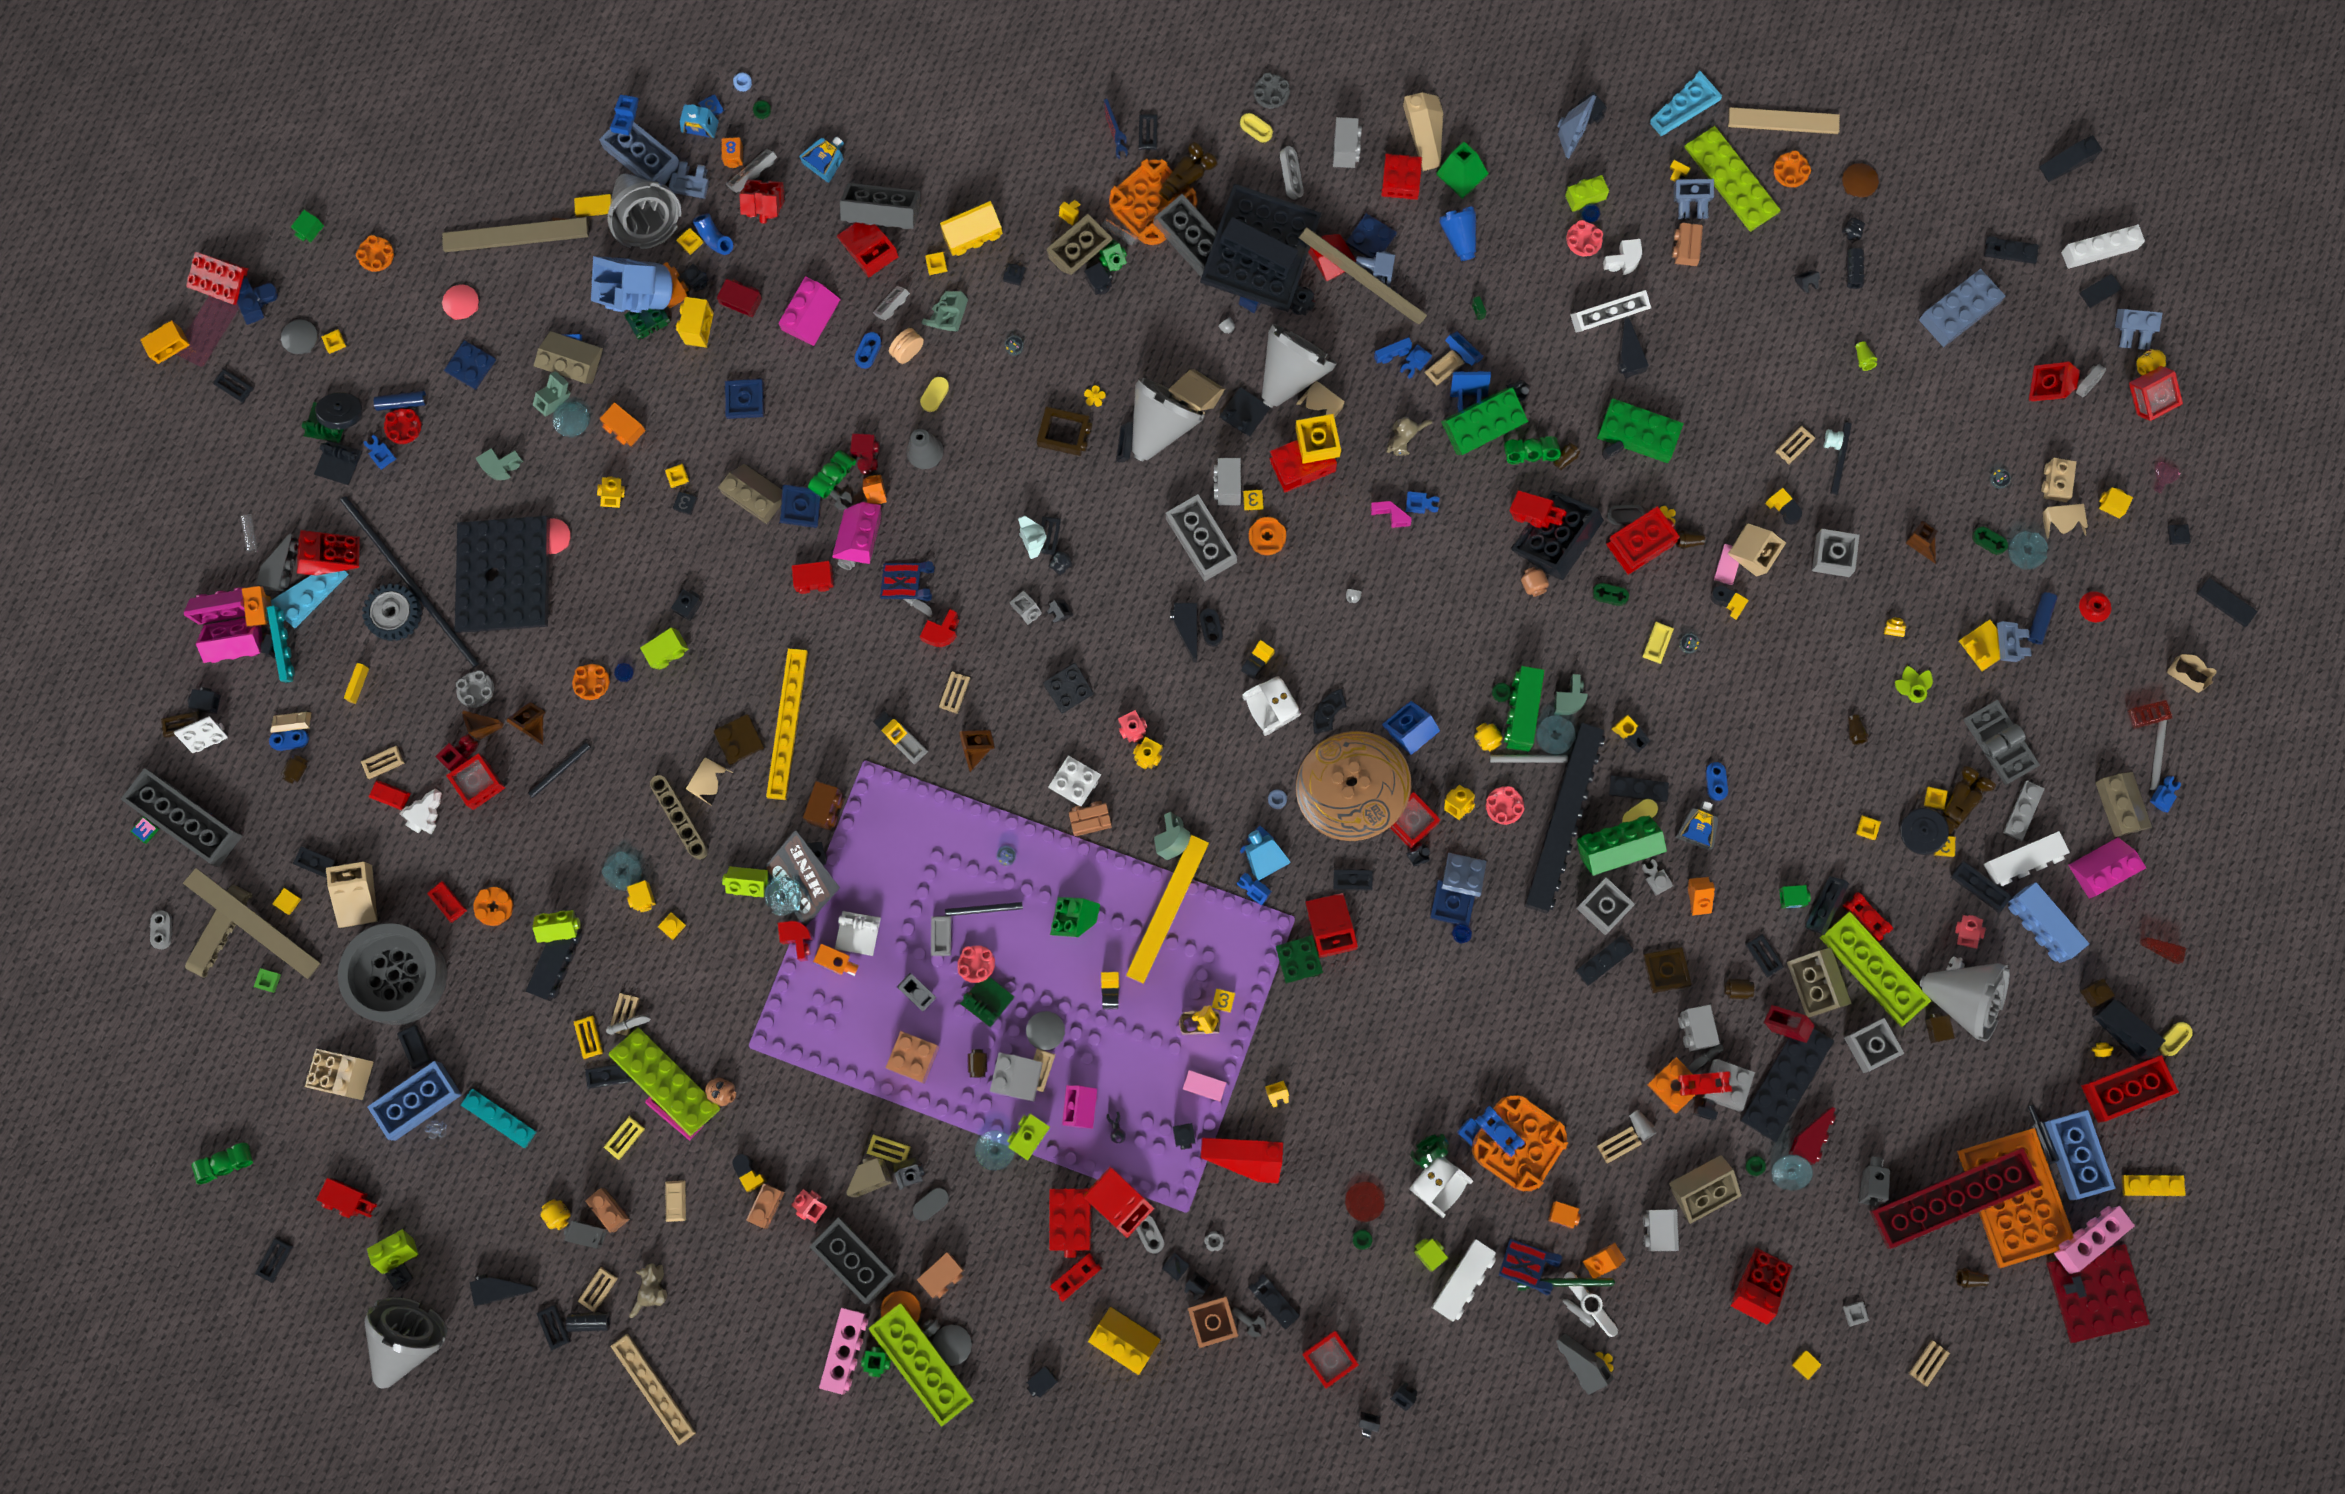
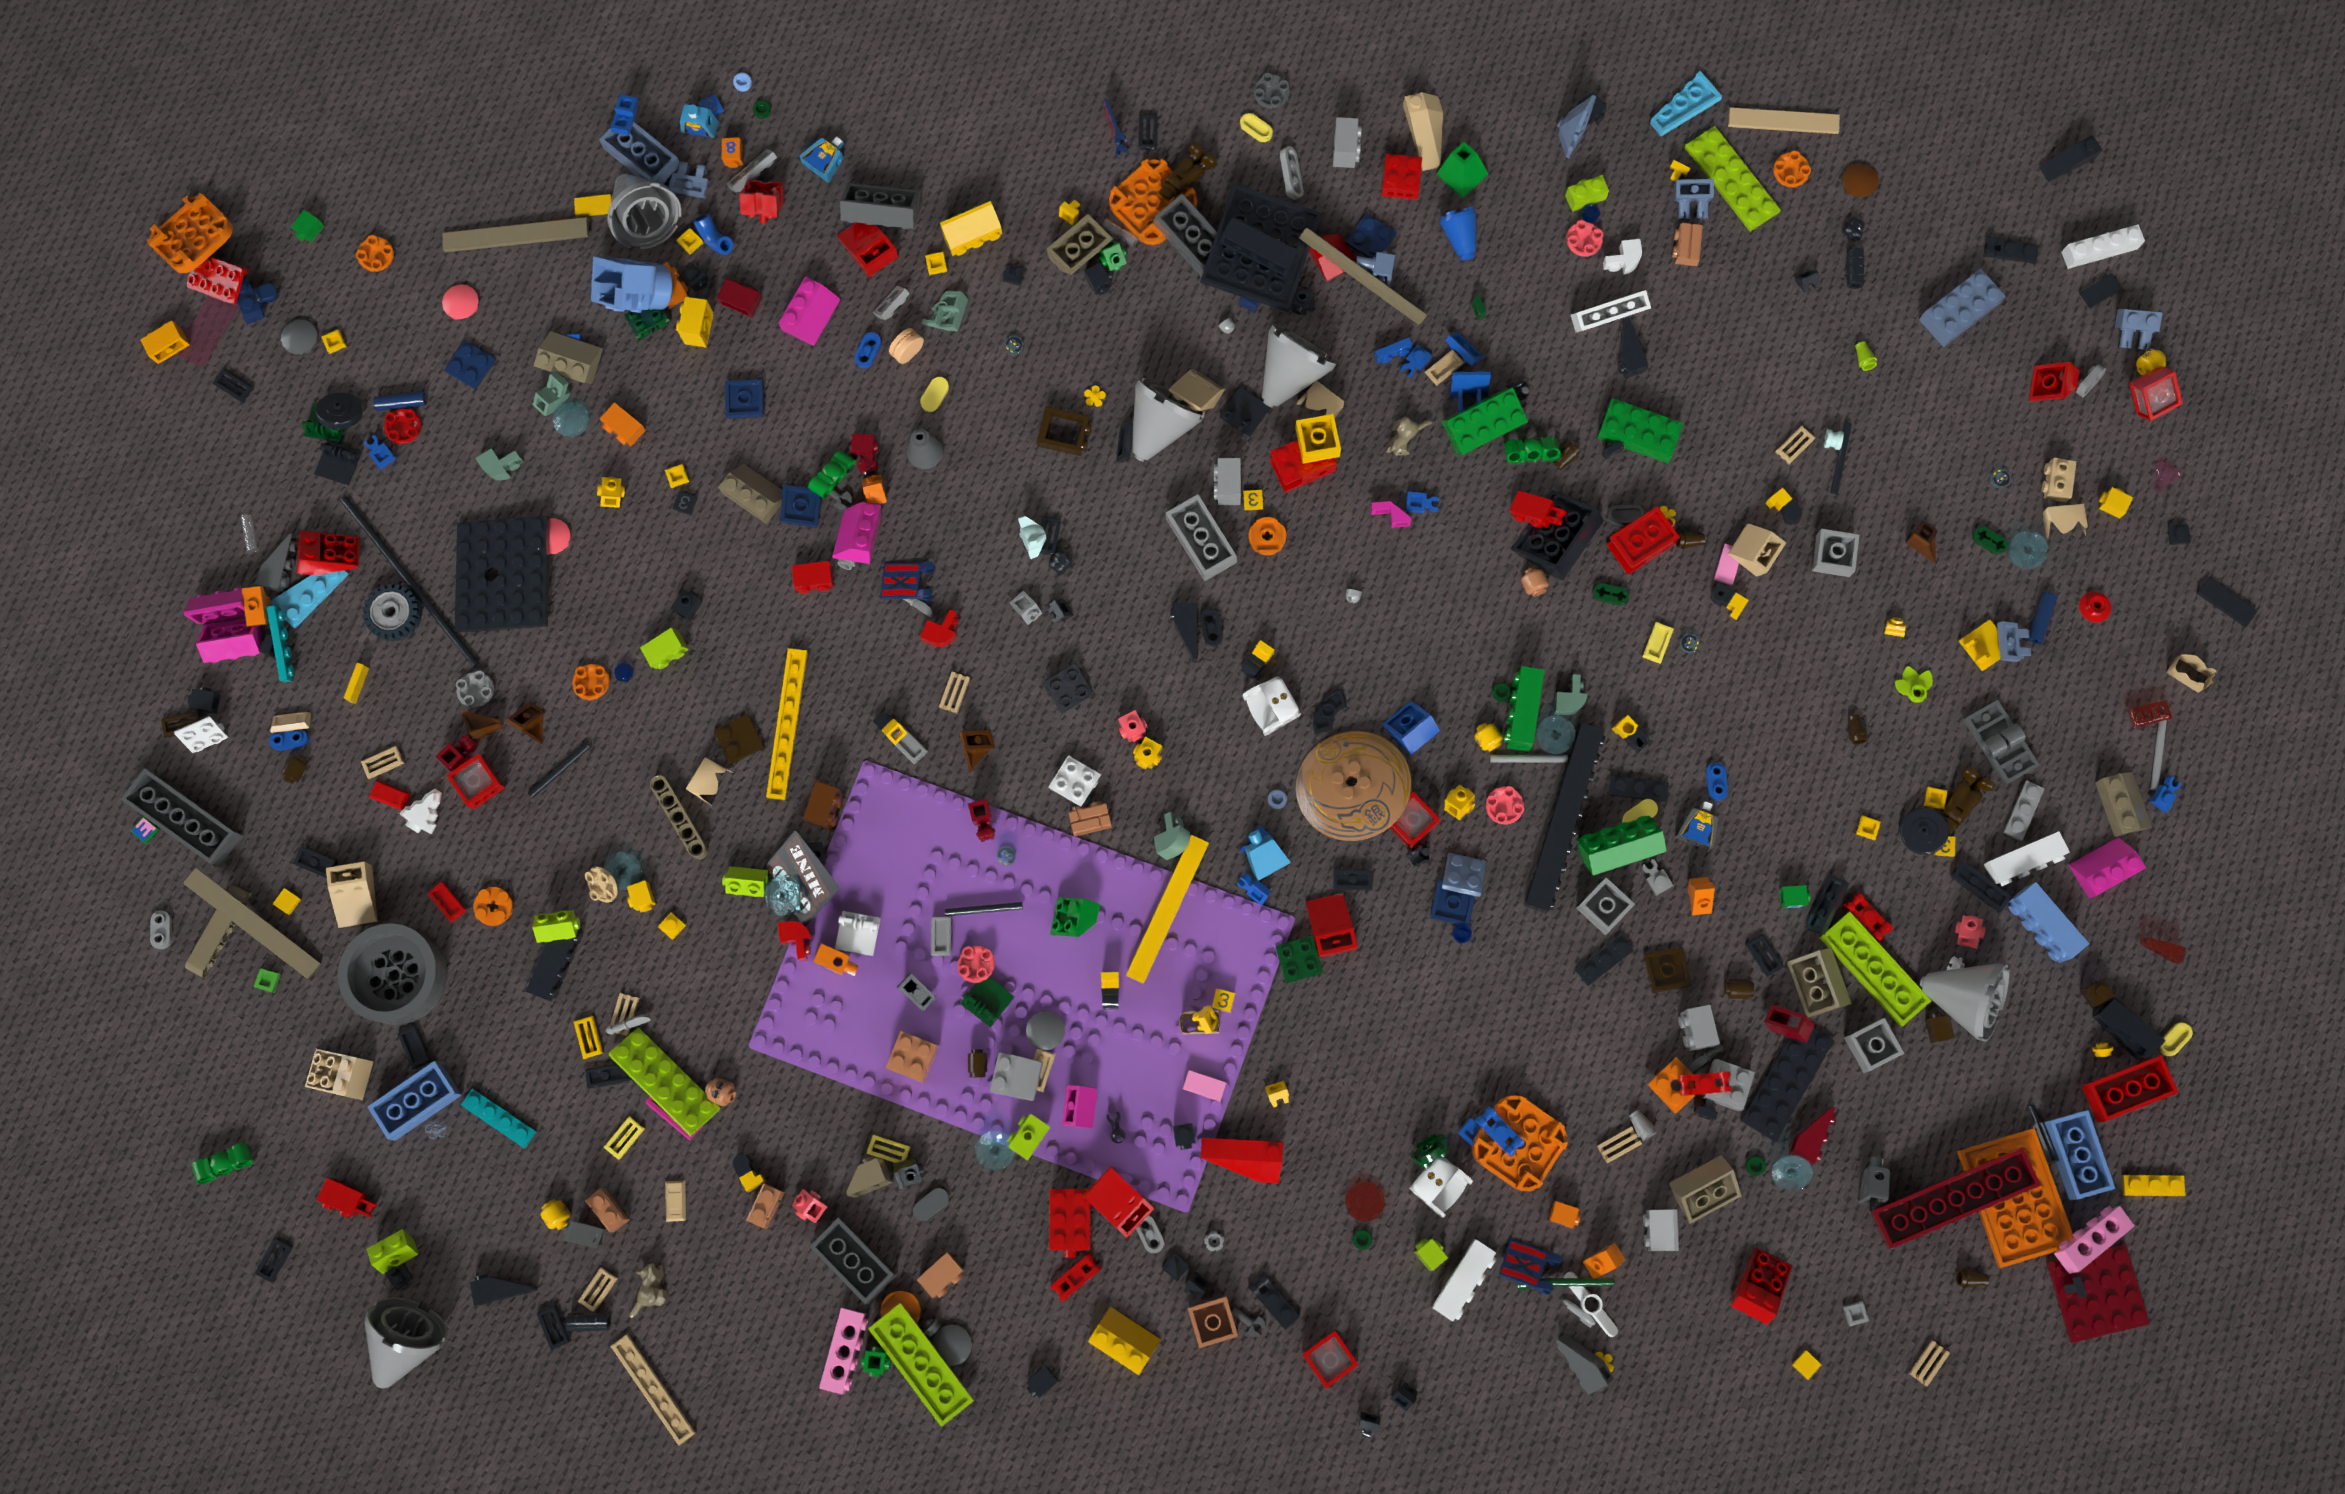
none -> orange tile [147,193,233,273]
none -> tan dish [585,867,618,903]
none -> dark red brick [968,799,996,842]

